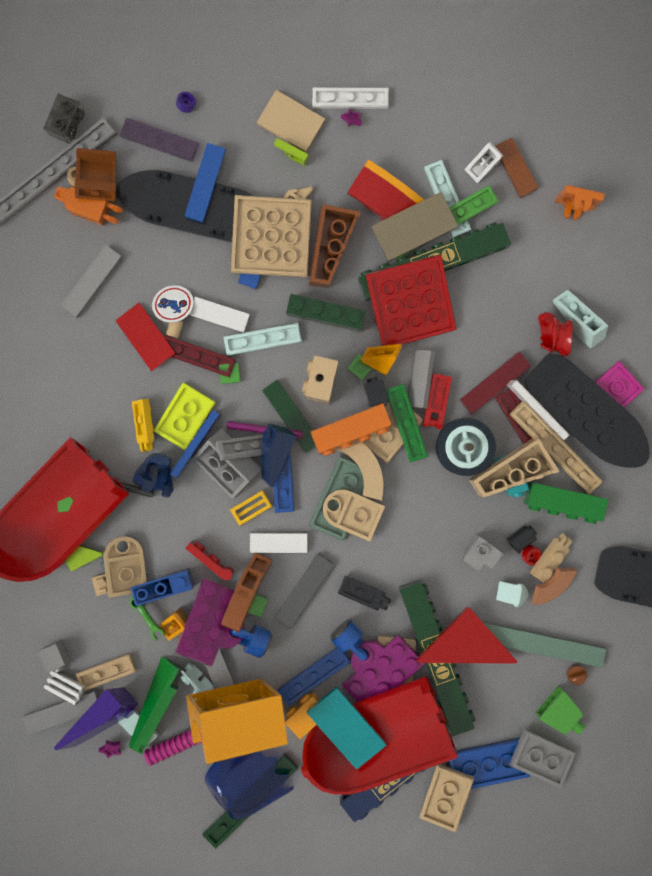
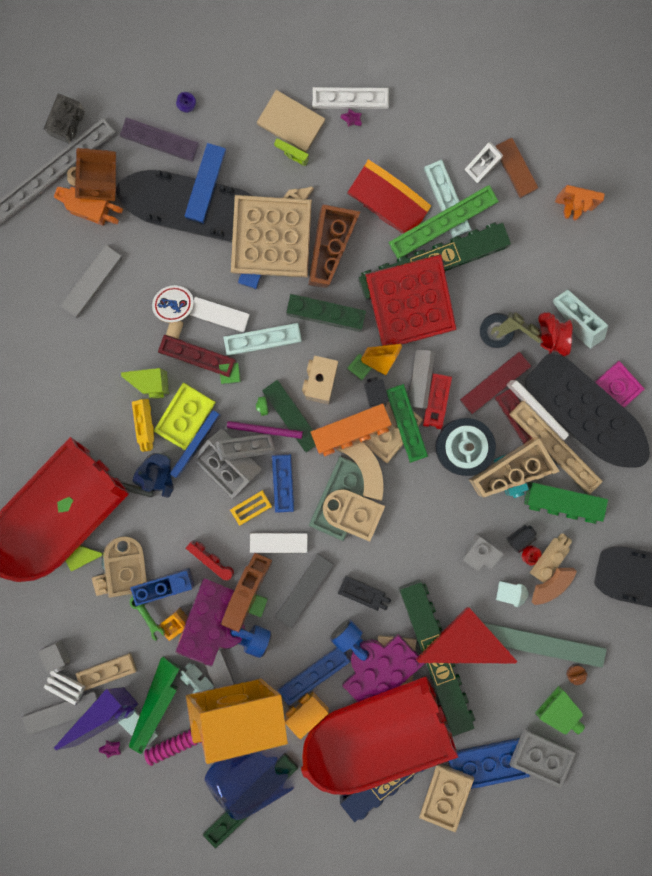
red sticker [115,303,175,372] -> none
dark blue slope [261,423,297,487] -> none
teal tile [307,686,386,770] -> none
dark tan tile [371,192,458,262] -> none
none -> lime slope [121,368,169,399]
none -> bright green tile [256,396,269,416]
none -> plate [480,312,542,348]

